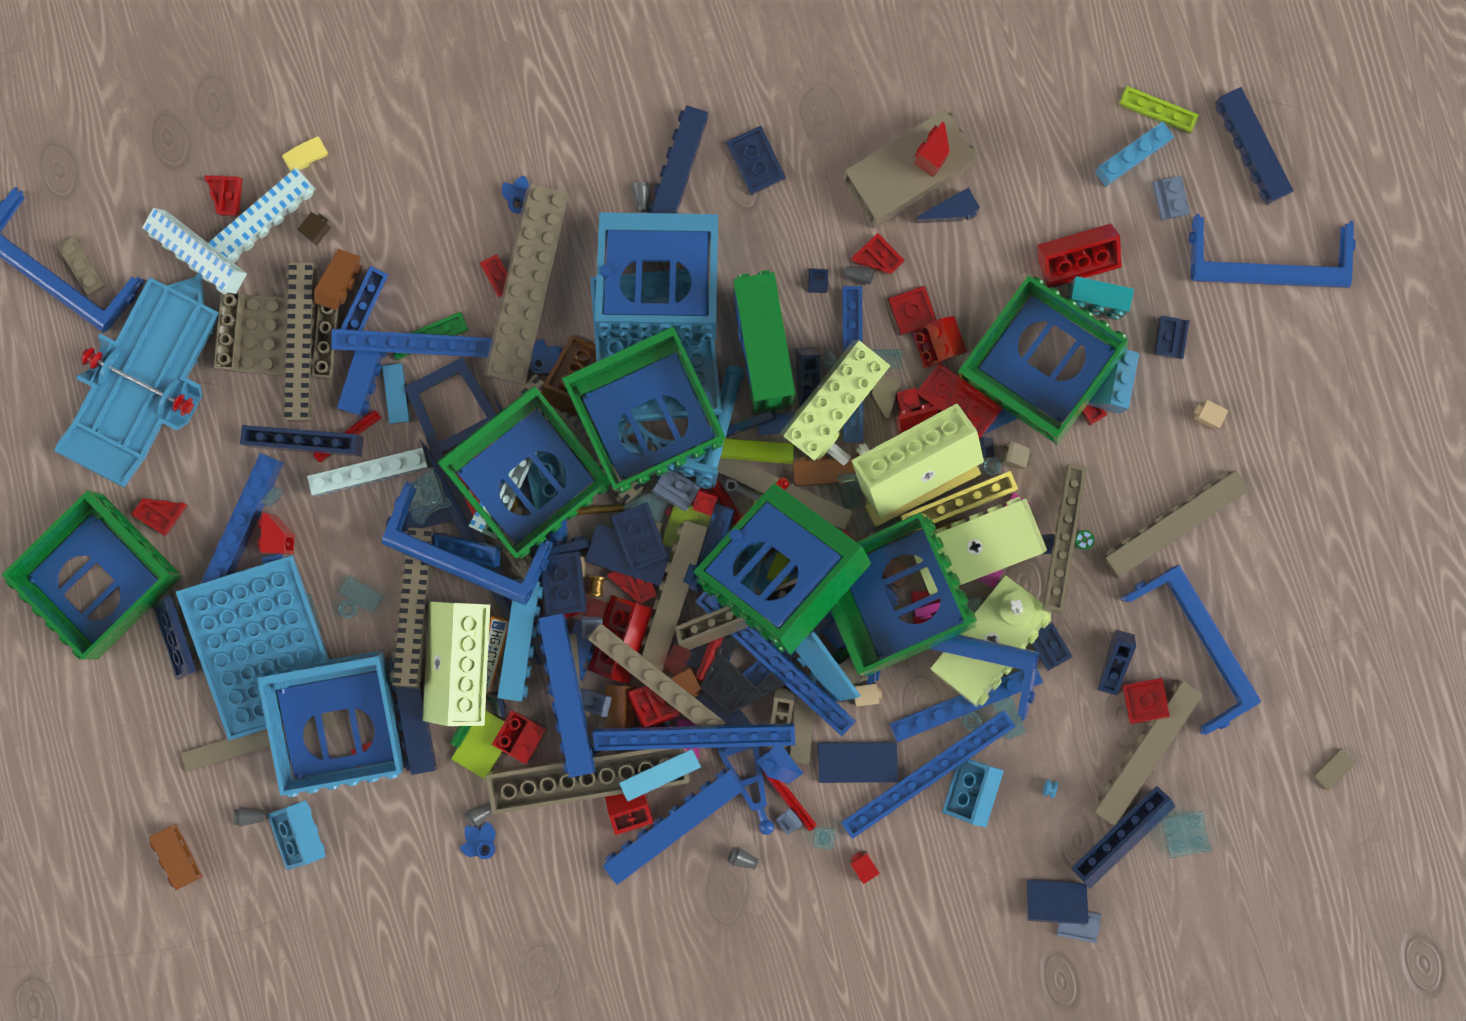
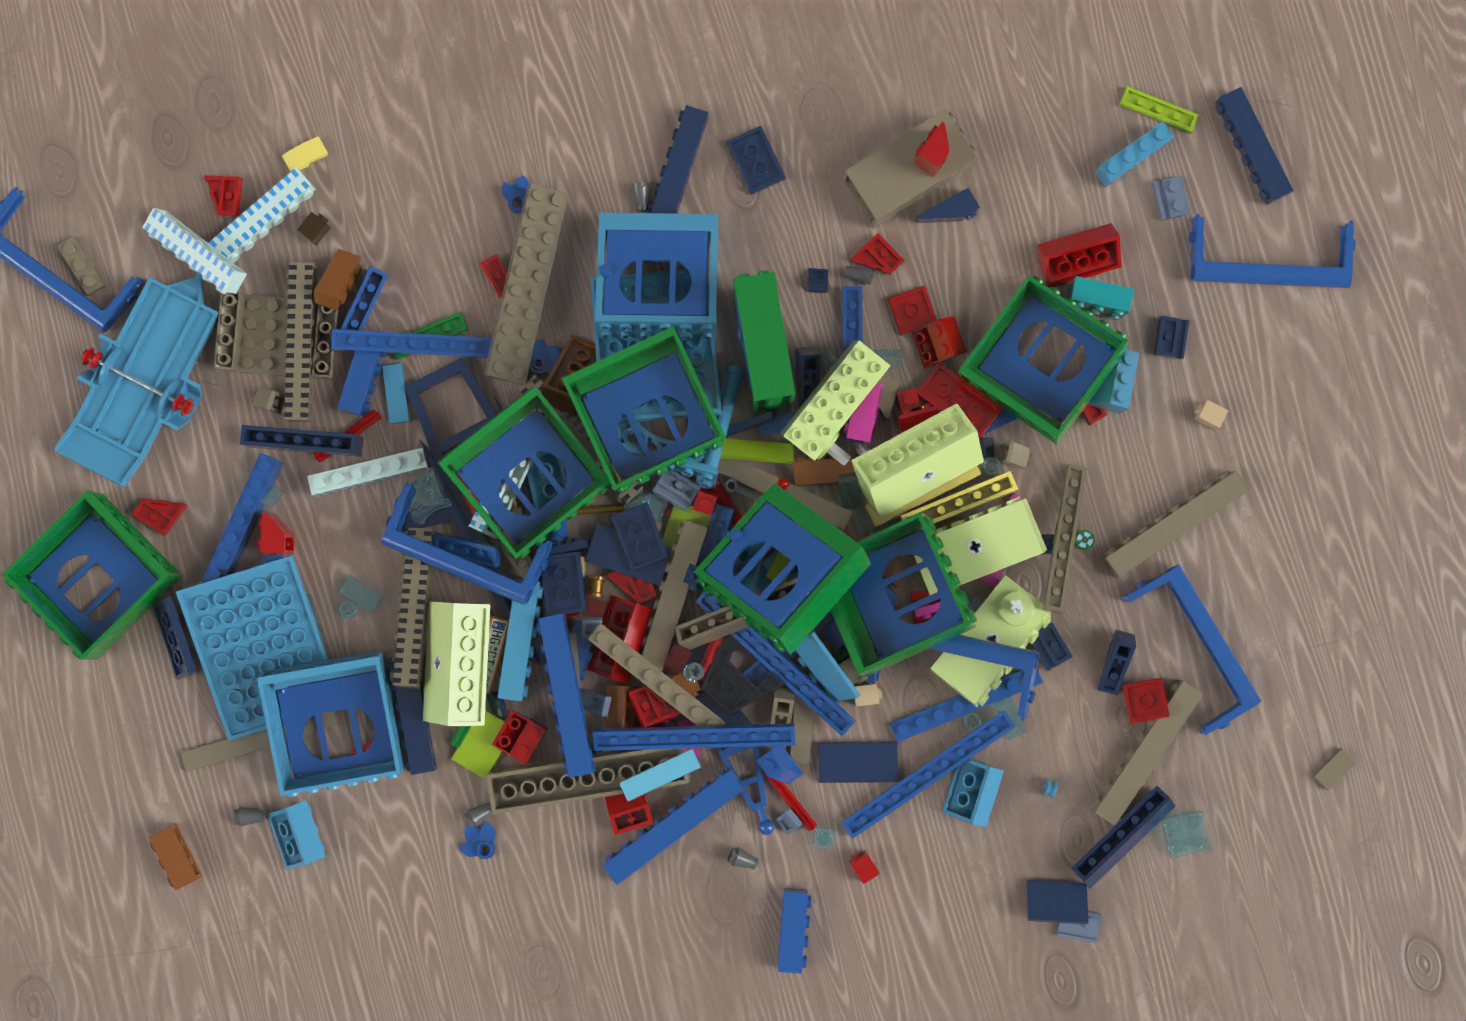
none -> dark tan slope [252,387,285,414]
none -> clear light blue bush [684,662,704,682]
none -> blue brick [777,888,811,974]
none -> dark pink slope [844,382,884,442]

